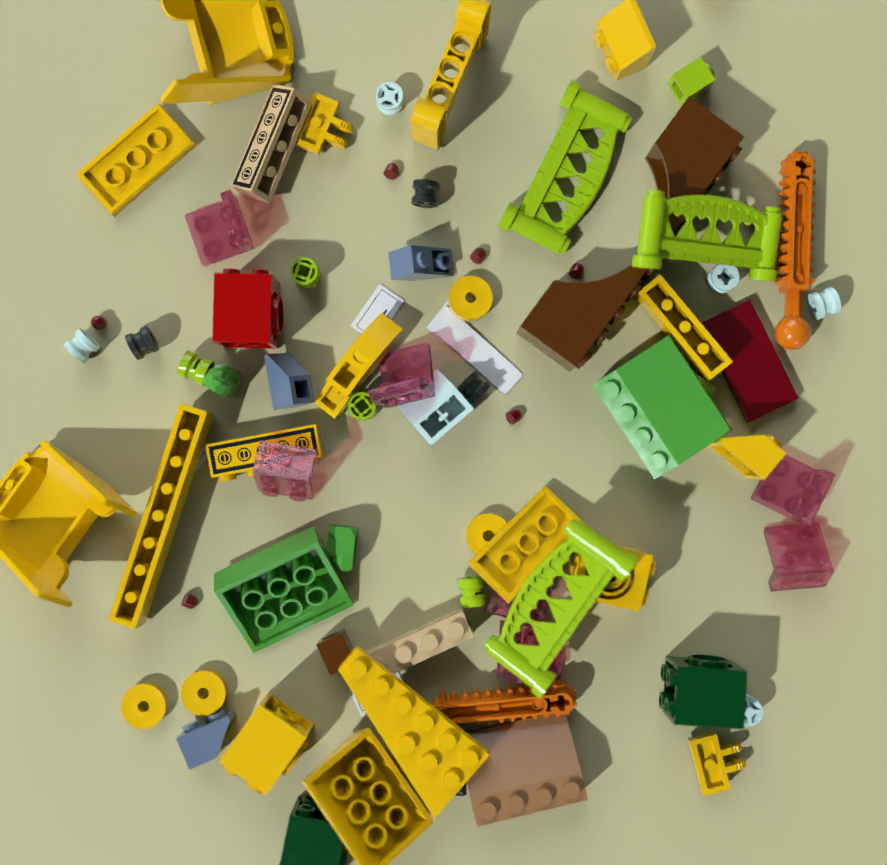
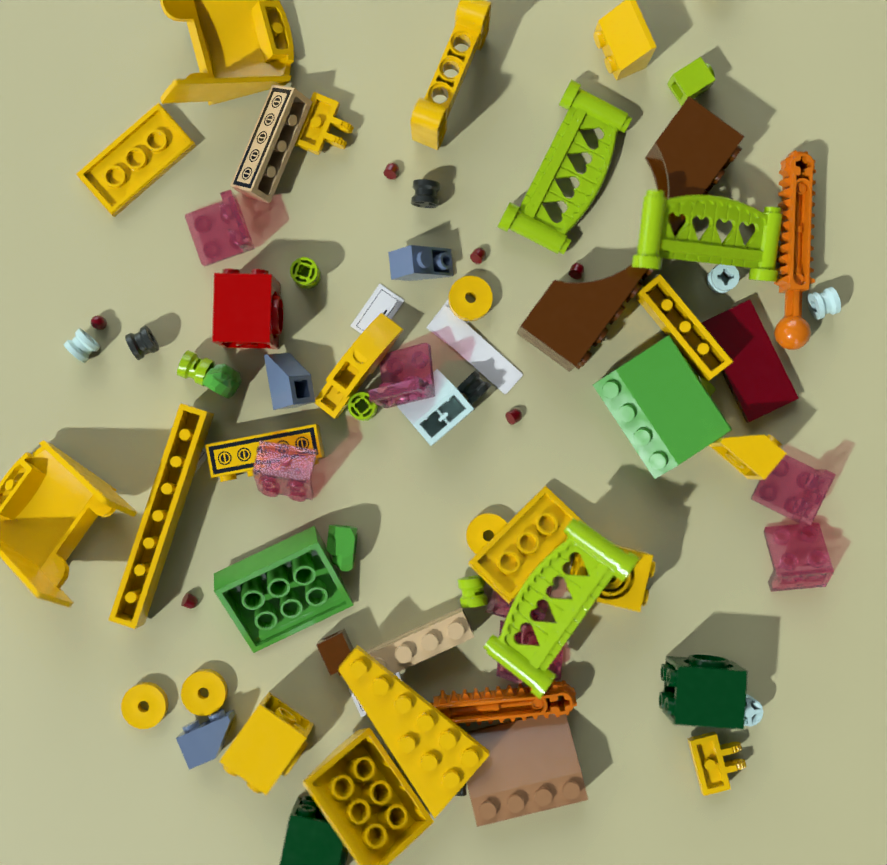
light aqua wheel [376,82,404,116] -> none

